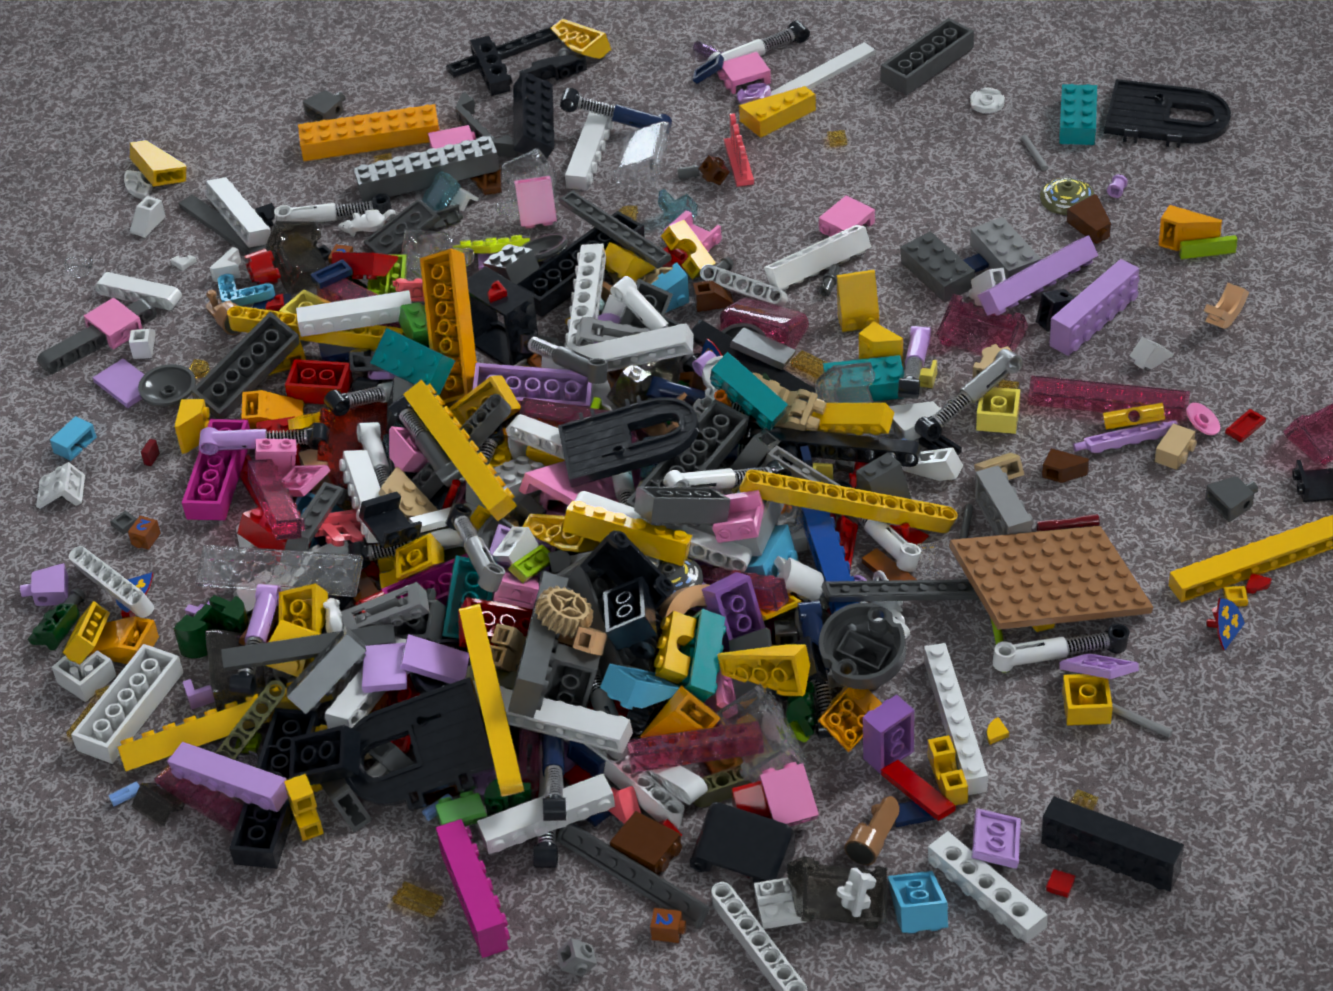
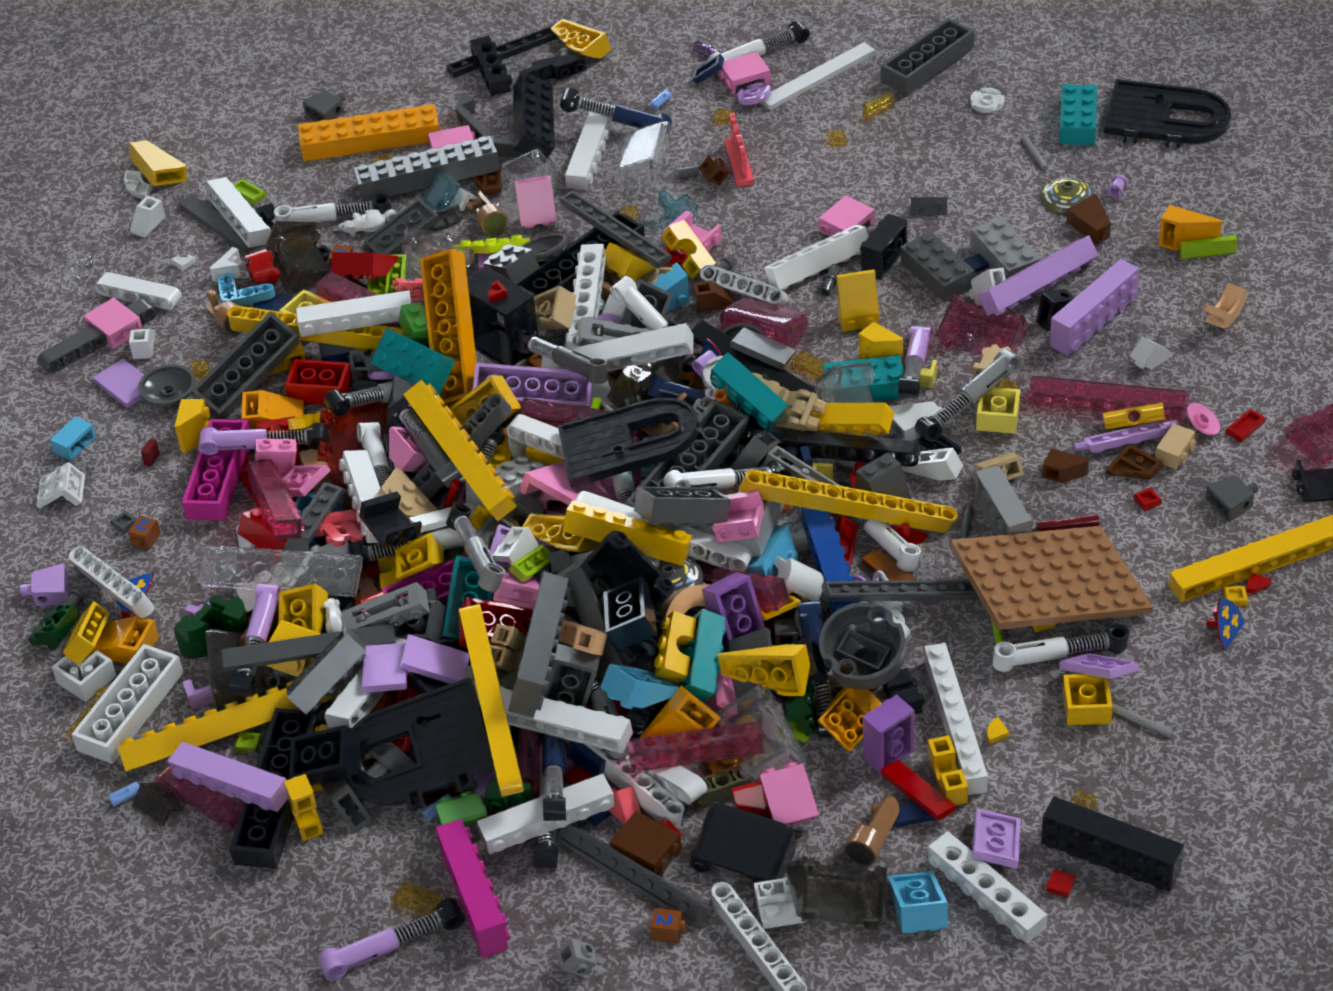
olive beam [215,681,285,760] -> none
red tile [266,294,285,311] -> none
dark blue tile [311,259,353,289] -> none
tan gear [535,586,594,638] -> none
yellow wedge [739,86,816,138] -> none
white hips [837,868,876,917] -> none
none -> lime tile [234,179,267,205]
none -> piece [317,898,465,981]
none -> medium nougat piece [467,191,508,236]
none -> tan wedge [534,286,577,331]
none -> light blue piece [649,90,672,111]
none -> clear yellow tile [715,108,734,125]
none -> black brick [860,214,907,280]
none -> clear yellow tile [862,91,894,121]
none -> black brick [883,668,925,715]
none -> dark grey hinge [911,197,947,215]
none -> reddish brown wing [1106,444,1163,480]
none -> red tile [1133,487,1162,512]

